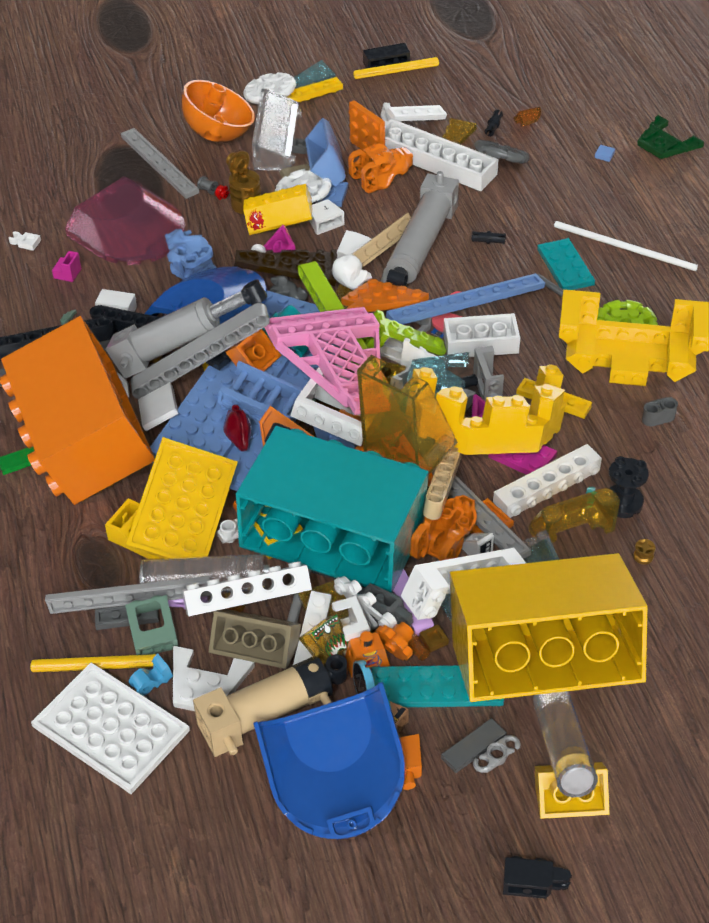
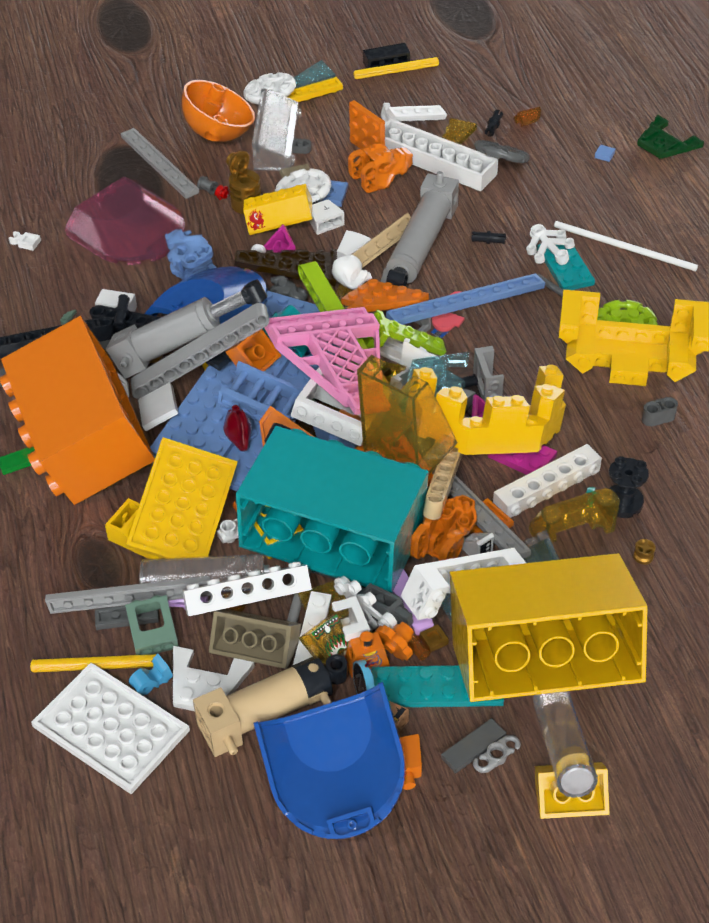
dark pink piece [52,251,82,282] -> none
medium blue windscreen [305,118,346,186] -> none
white brick [443,313,520,358] -> none
black hinge [503,856,572,899] -> none
yellow plate [516,377,592,419] -> none
none -> black pin [113,294,130,330]
none -> white plant [526,224,575,265]

